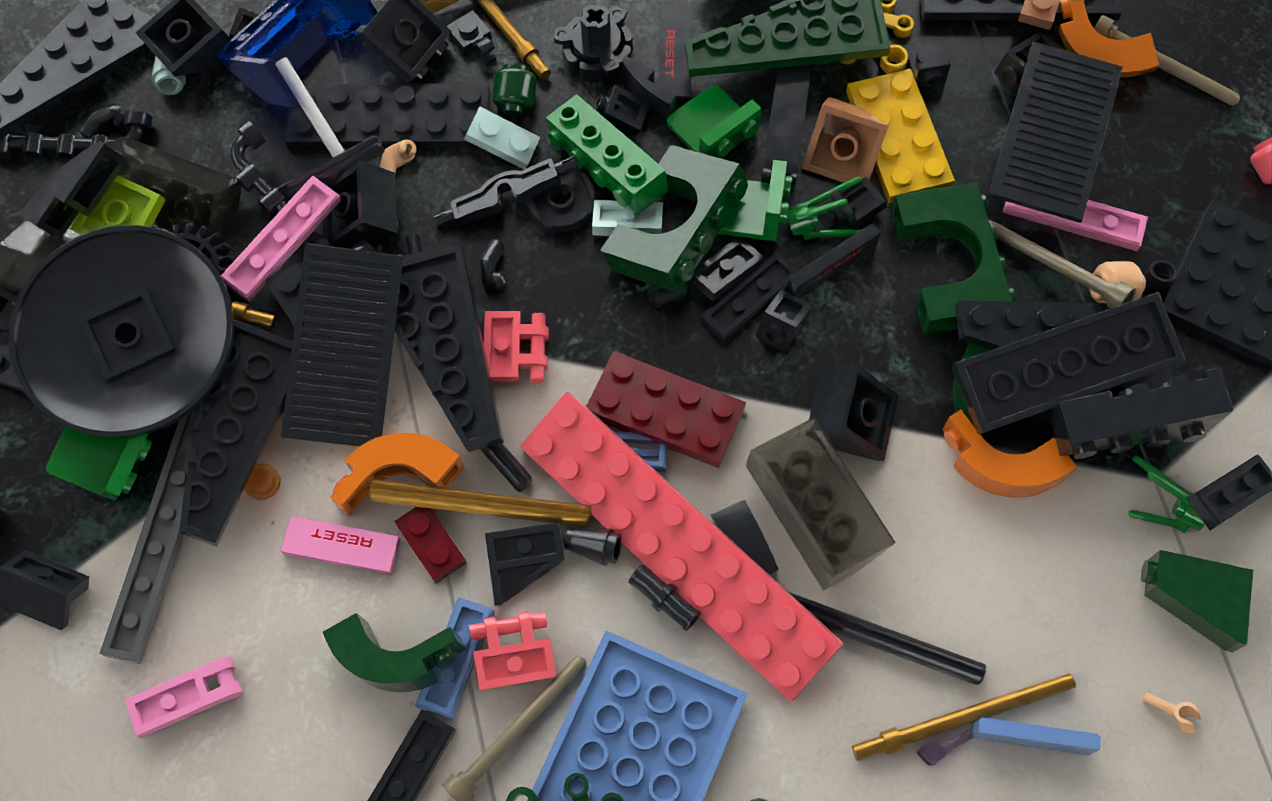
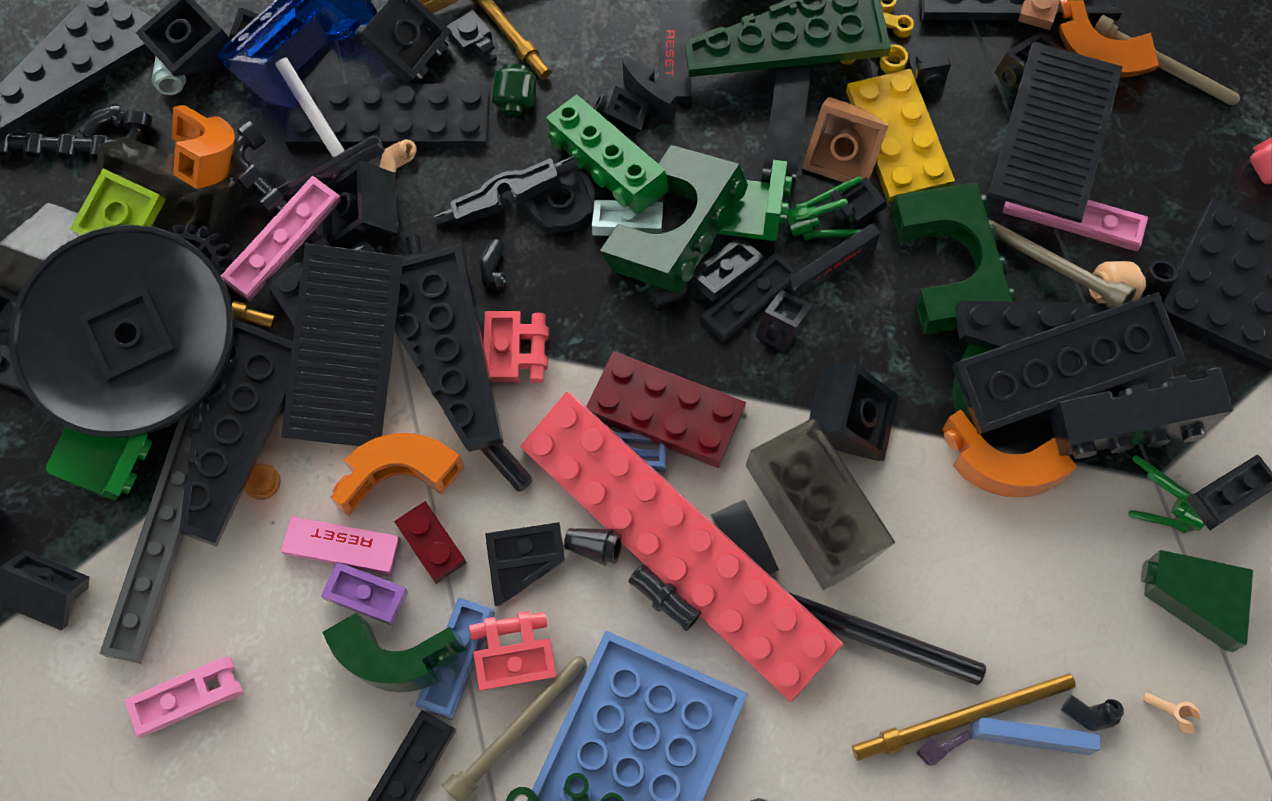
black slope [20,141,128,240] -> none
pearl gold axle [369,480,591,527] -> none
light aqua plate [464,106,540,169] -> none
black piece [554,4,633,82] -> none
green bracket [667,85,761,158] -> none
none -> orange arch [171,105,235,189]
none -> medium lavender plate [321,562,408,626]
none -> black arm [1060,694,1124,731]

